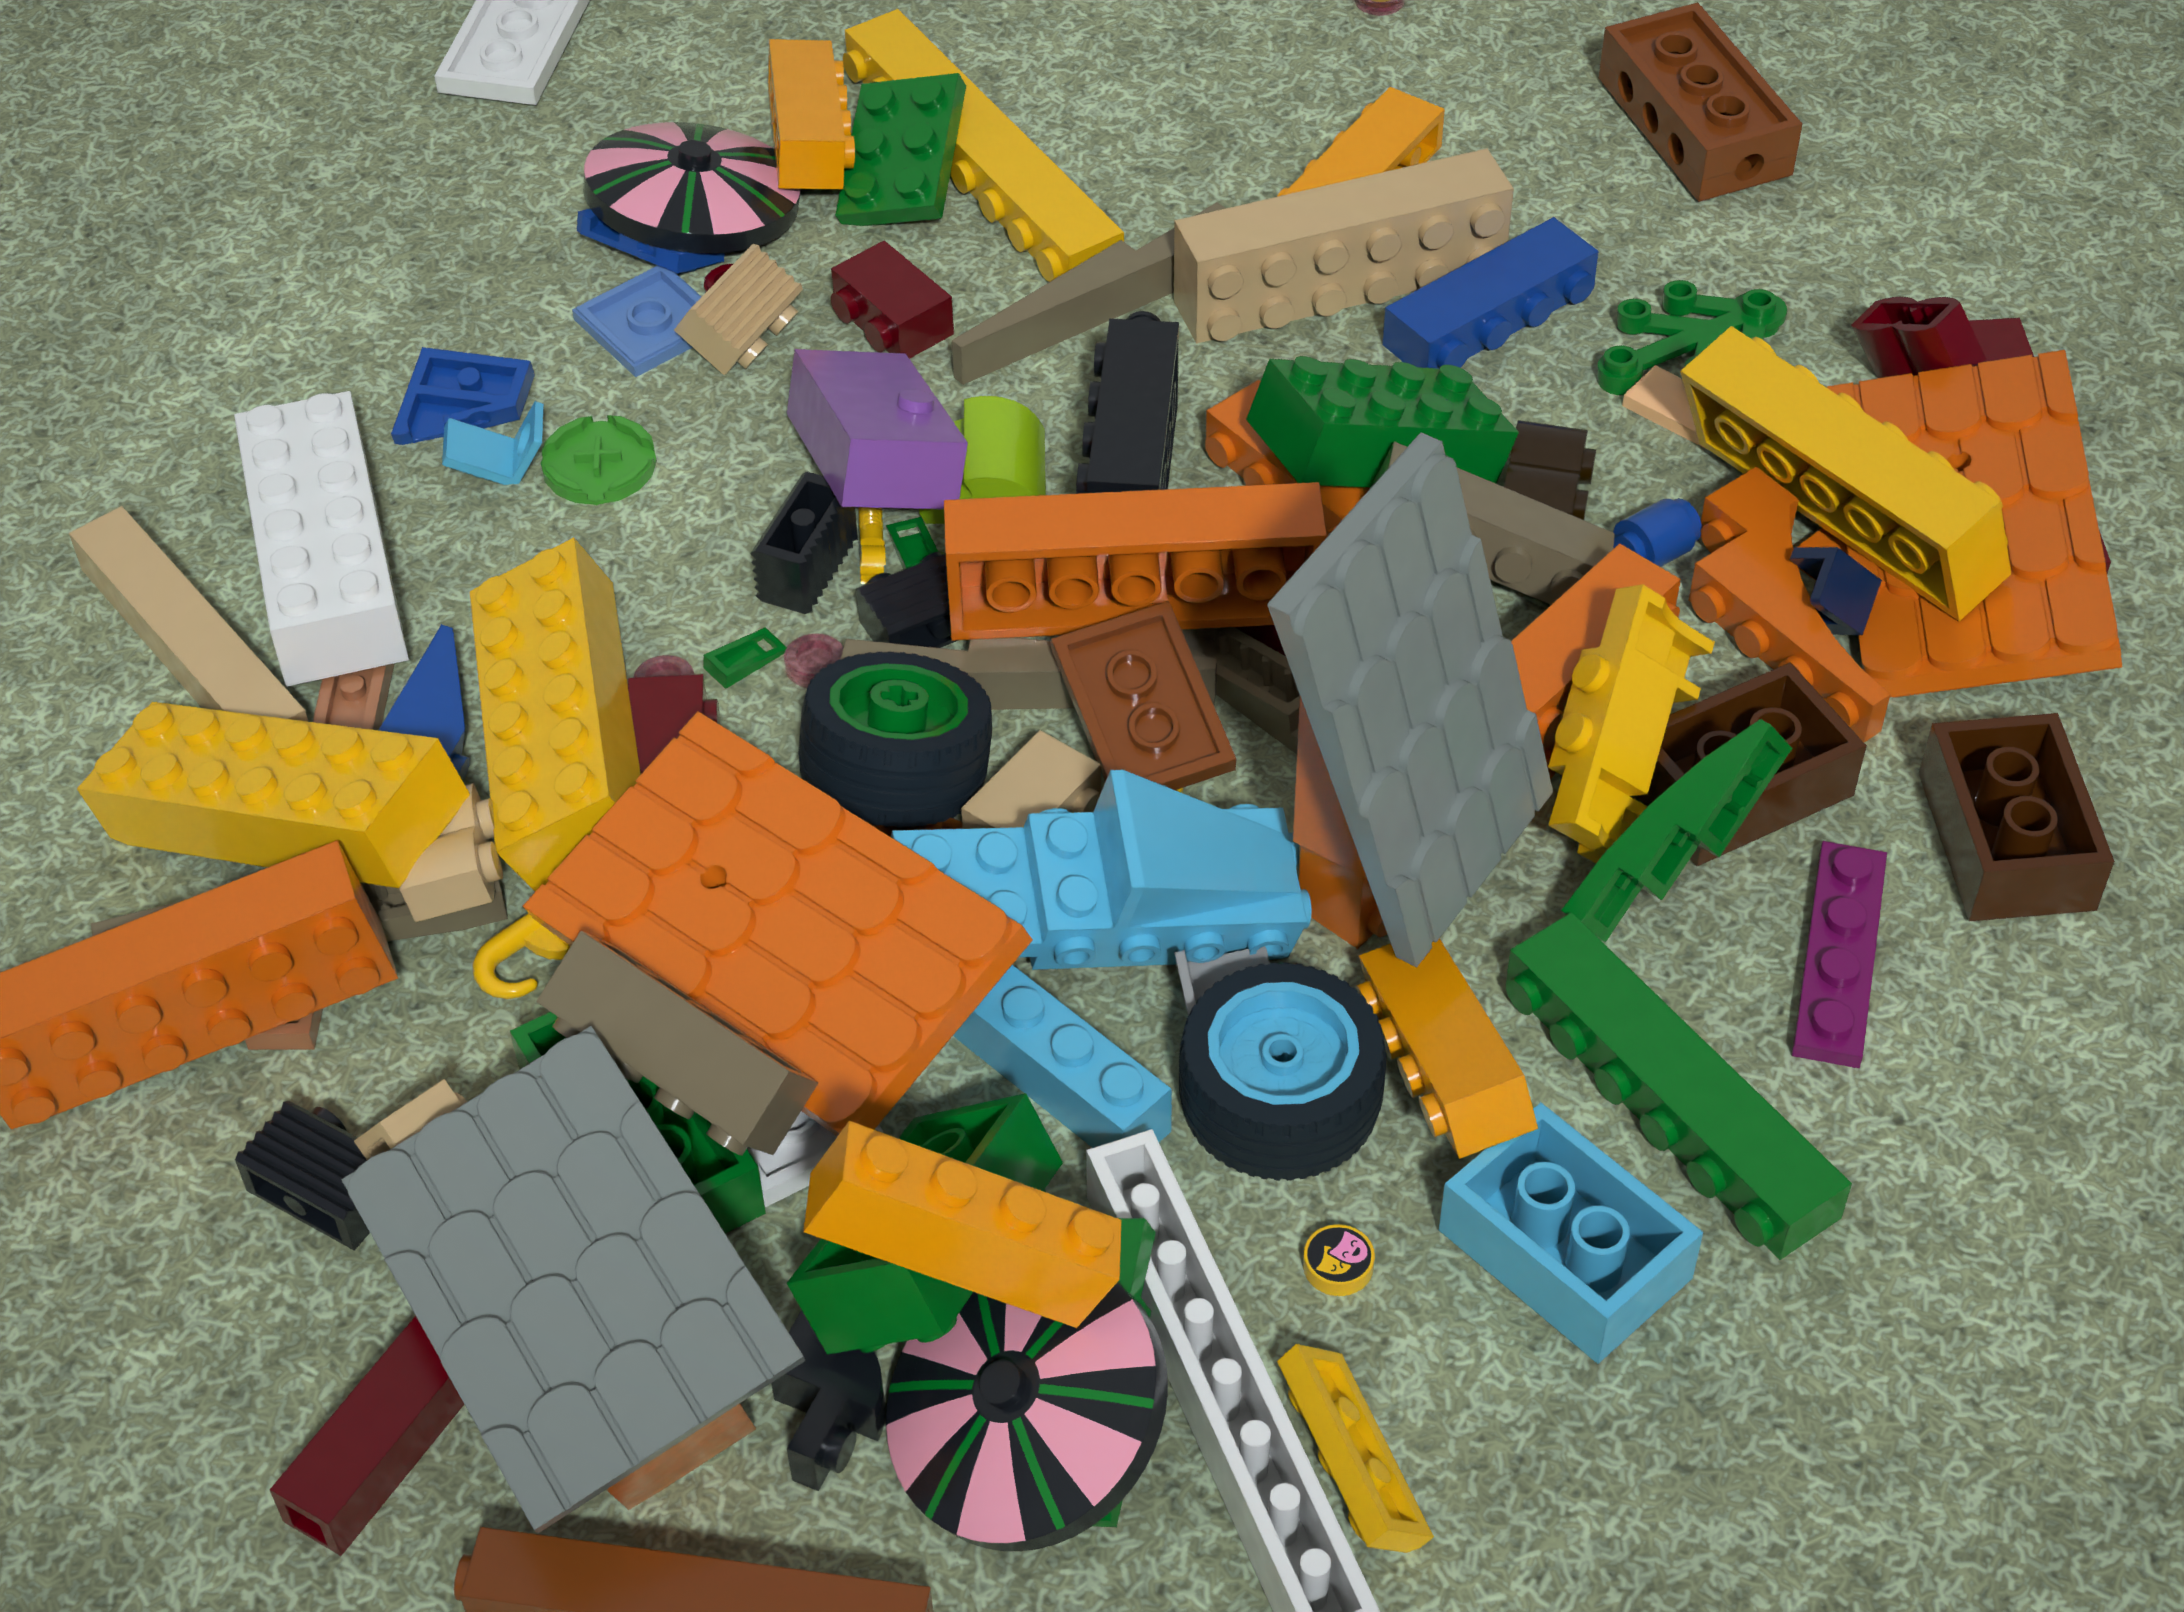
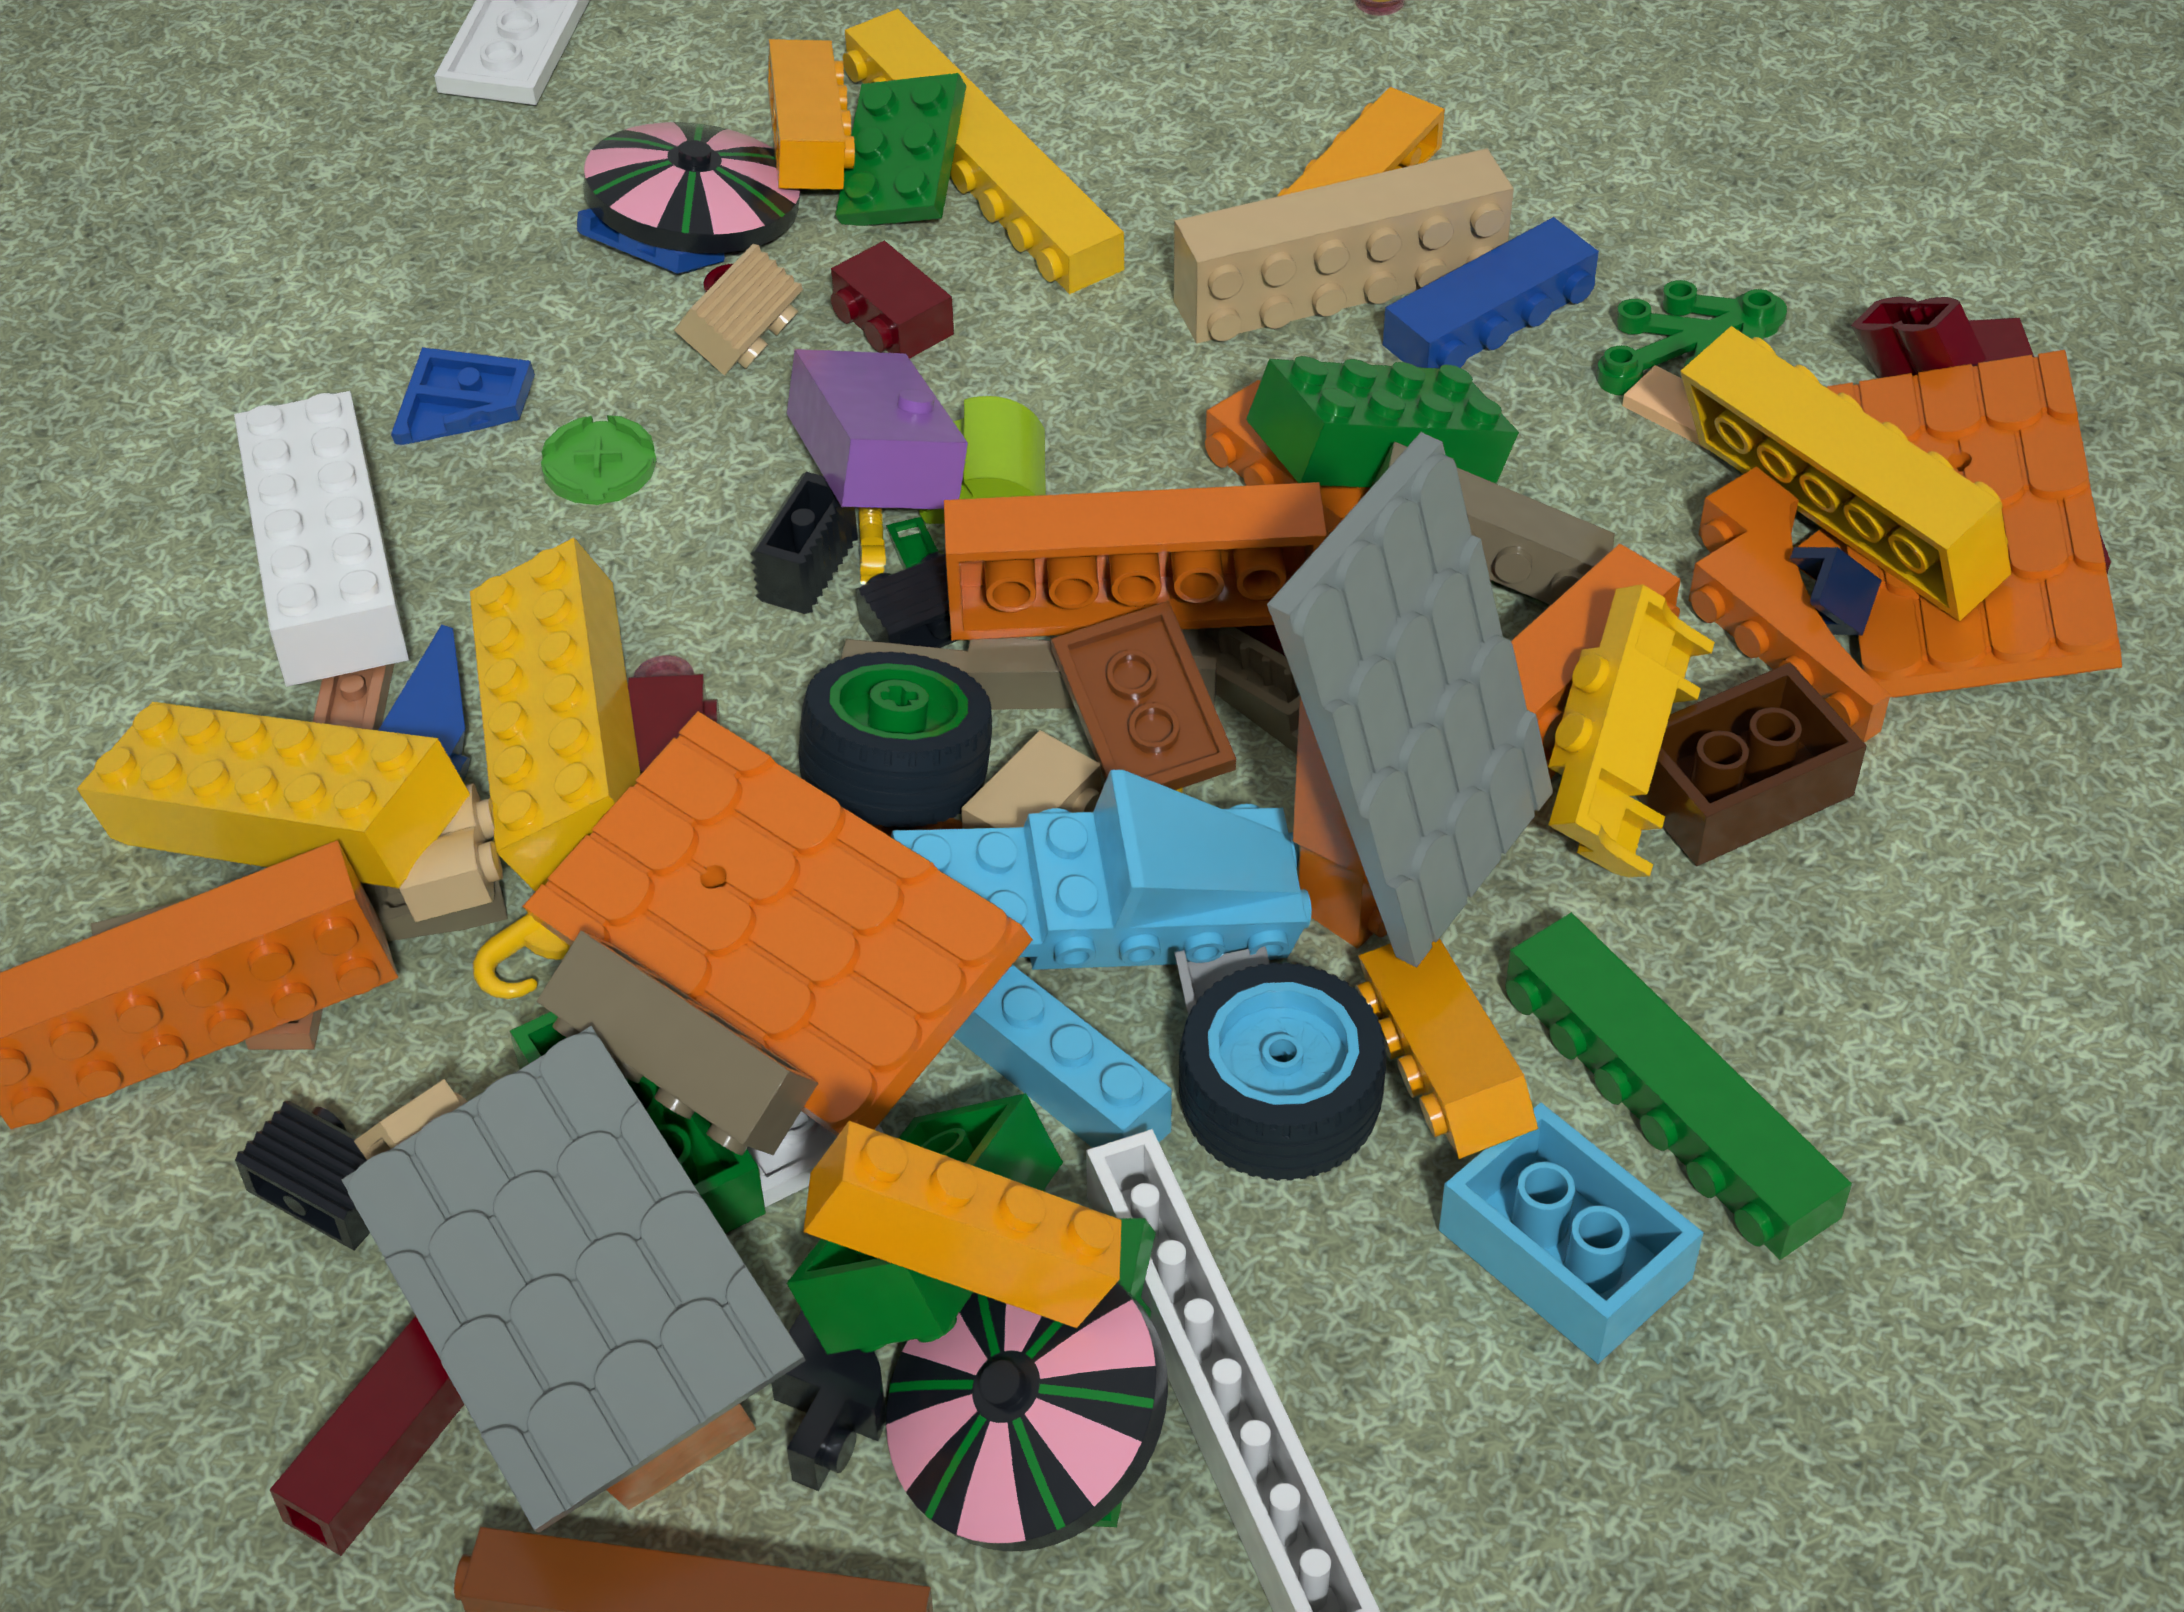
tan brick [69,506,308,721] -> none
medium azure bracket [442,401,544,485] -> none
medium blue tile [572,266,702,377] -> none
green piece [703,627,788,689] -> none
clear pink tile [784,634,843,688] -> none
dark tan slope [952,202,1226,385] -> none
black brick [1076,311,1179,494] -> none
yellow plate [1277,1344,1434,1553] -> none
tile [1303,1224,1375,1296] -> none
dark brown brick [1504,420,1597,520] -> none
green slope [1561,719,1792,942] -> none
dark orange brick [1598,2,1803,202] -> none
blue brick [1613,498,1702,567] -> none
magenta plate [1792,841,1887,1069] -> none
reddish brown brick [1918,713,2115,922] -> none

